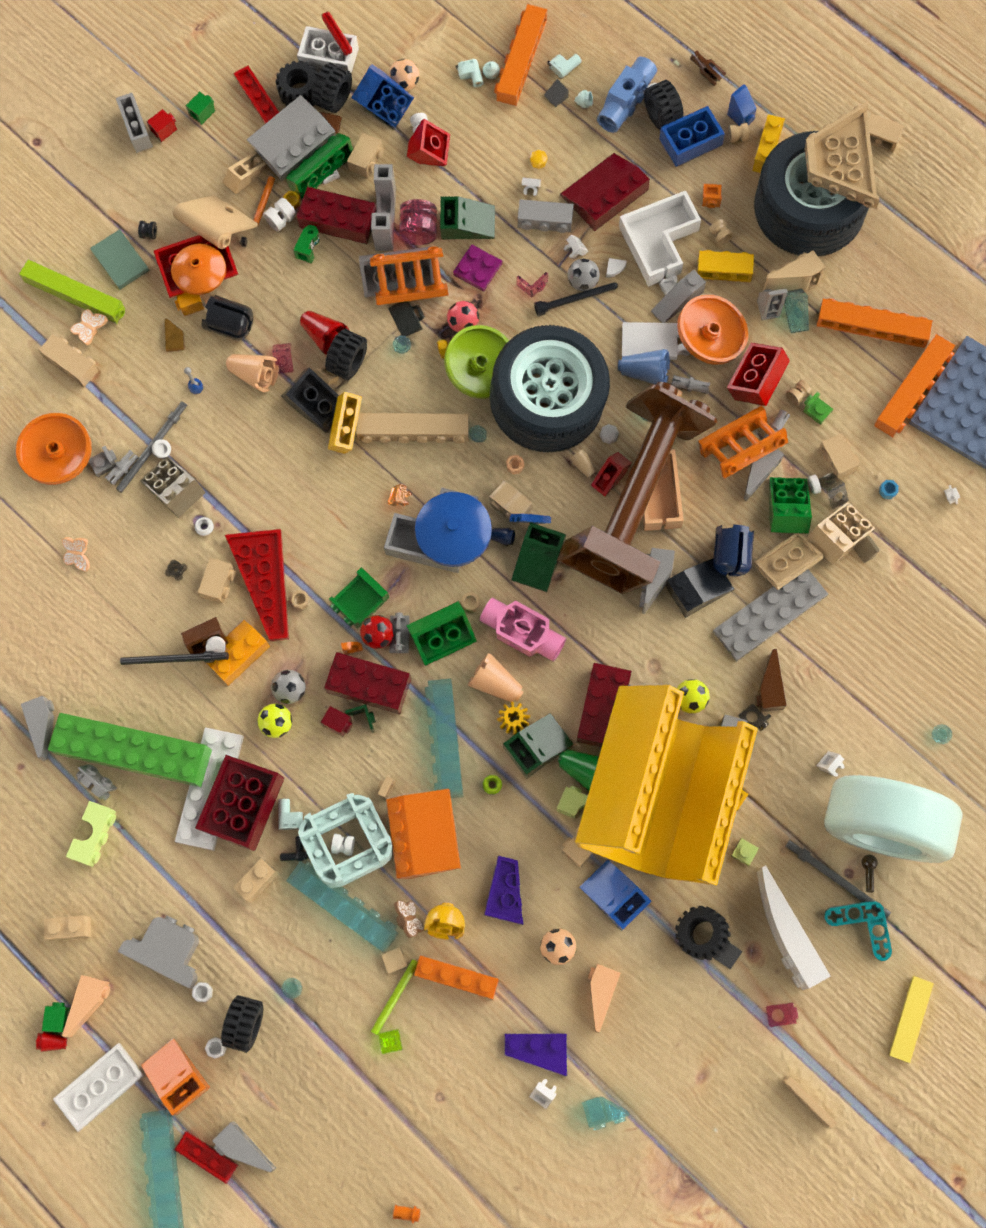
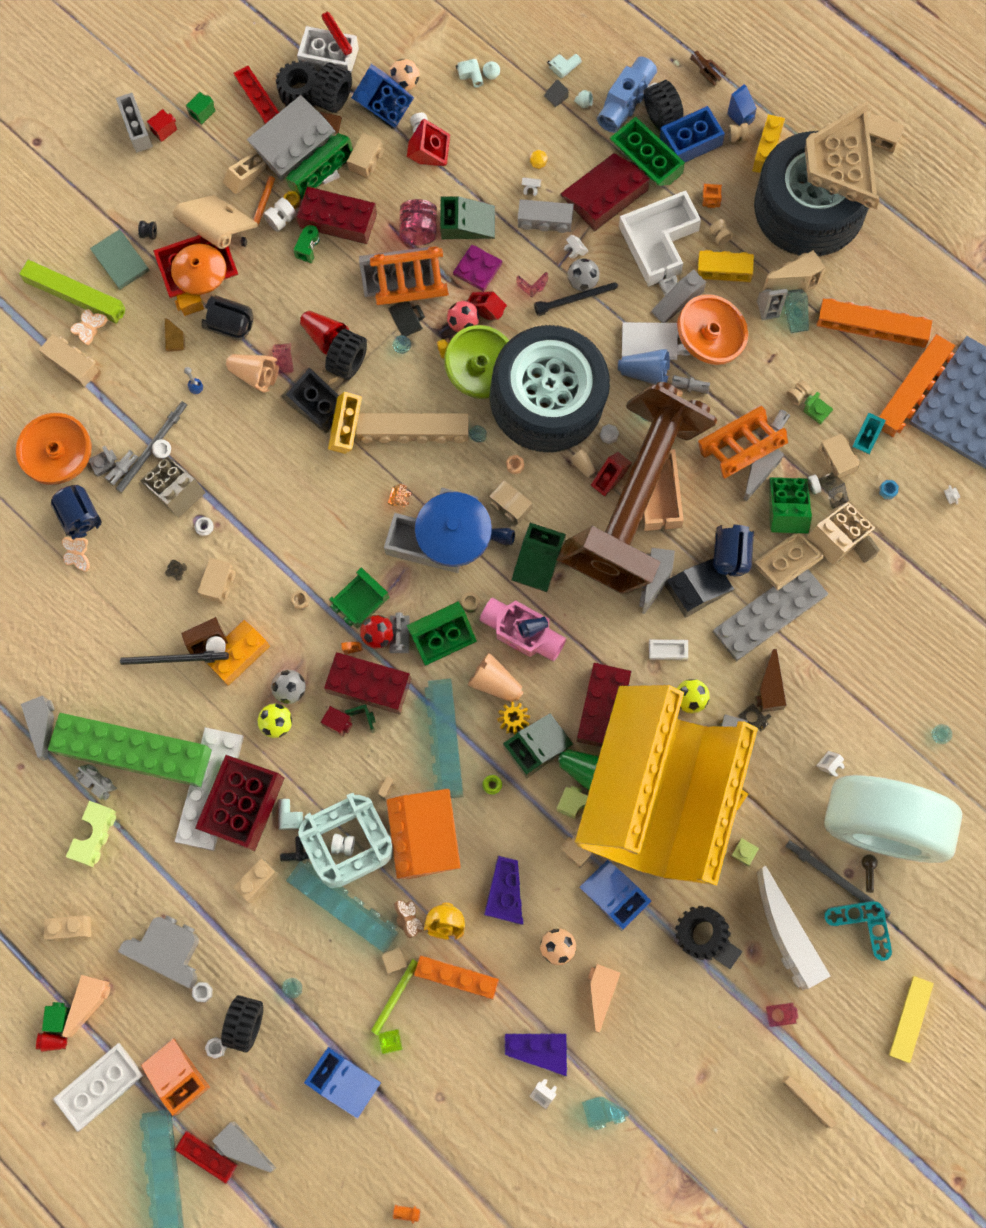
red wing [225,529,289,641] -> none
light grey arch [371,164,396,251] -> none
orange brick [494,4,547,106] -> none
blue tile [510,513,551,524] -> none
white tile [606,258,627,278] -> none
red brick [727,342,790,406] -> none
none -> dark blue cylinder [51,485,102,539]
none -> slope [304,1047,381,1119]
none -> red slope [467,291,507,320]
none -> dark blue cone [518,617,548,639]
none -> green slope [610,117,685,186]
none -> white tile [649,639,688,660]
none -> teal slope [852,412,886,455]

